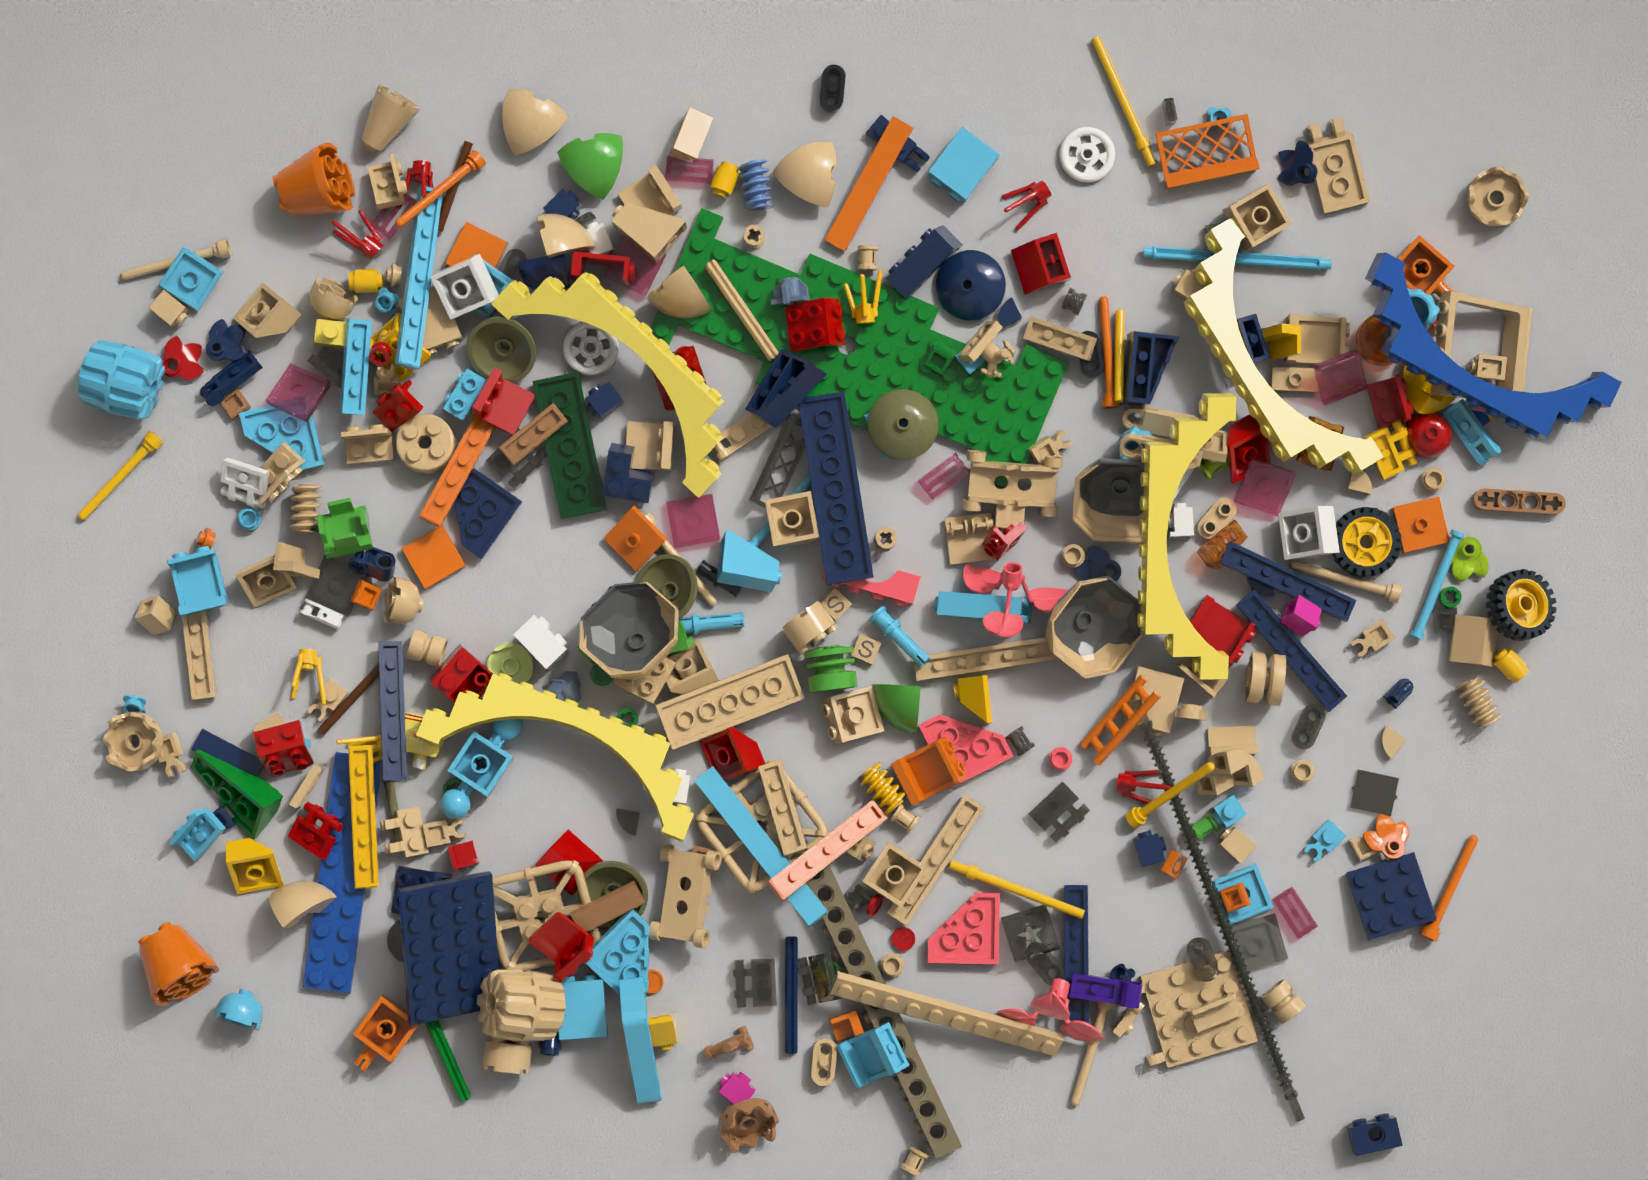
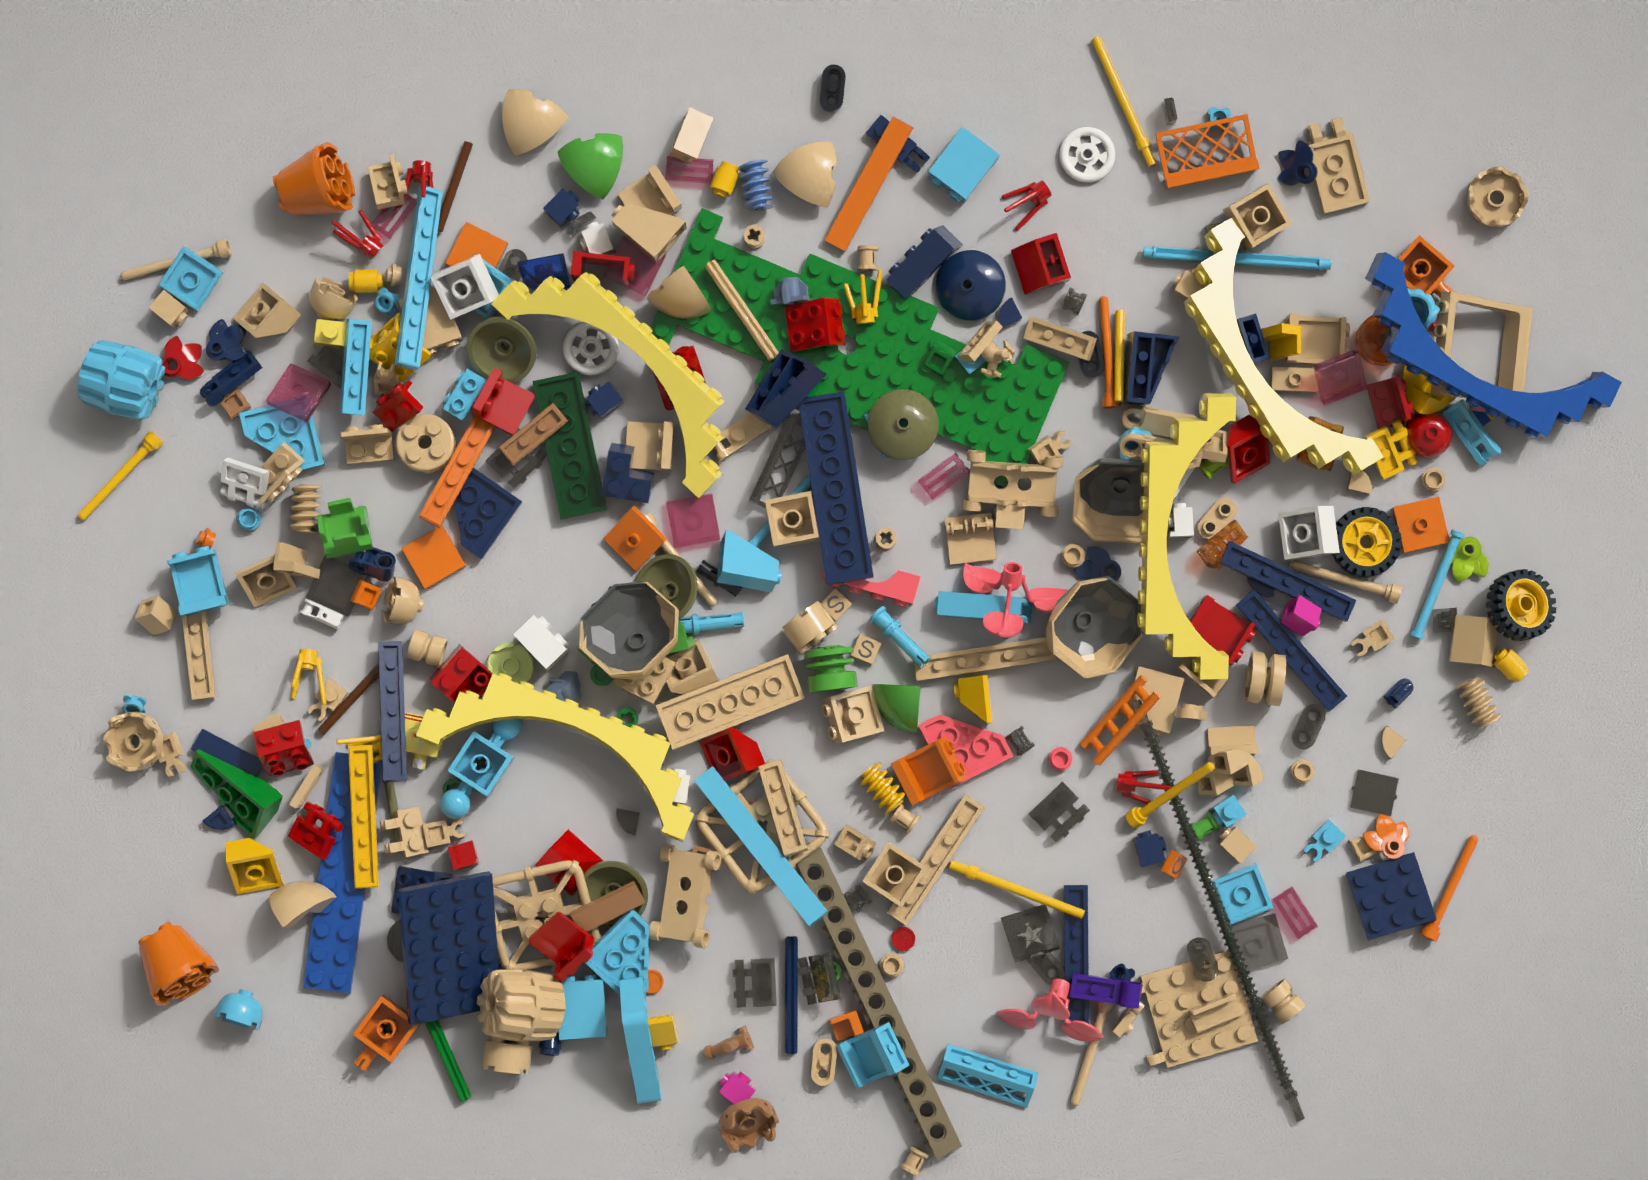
medium azure bracket [169,808,226,861] -> none
tan cone [361,84,420,153] -> none
red bush [369,342,392,366] -> none
orange piece [395,150,486,228] -> none
tan brick [537,214,596,258] -> none
tile [767,800,887,901] -> none
tan plate [830,971,1064,1057] -> none
red piece [866,894,883,917] -> none
coral plate [927,892,1000,964] -> none
red bracket [982,521,1027,561] -> none
orange tile [1219,882,1251,913] -> none
clear pink tile [1234,457,1296,516] -> none
dark blue brick [1347,1113,1403,1156] -> none
green bush [1439,586,1462,608] -> none
tan bracket [1469,354,1507,381] -> none
medium nougat beam [1472,488,1566,515] -> none
none -> medium azure fence [937,1044,1038,1108]

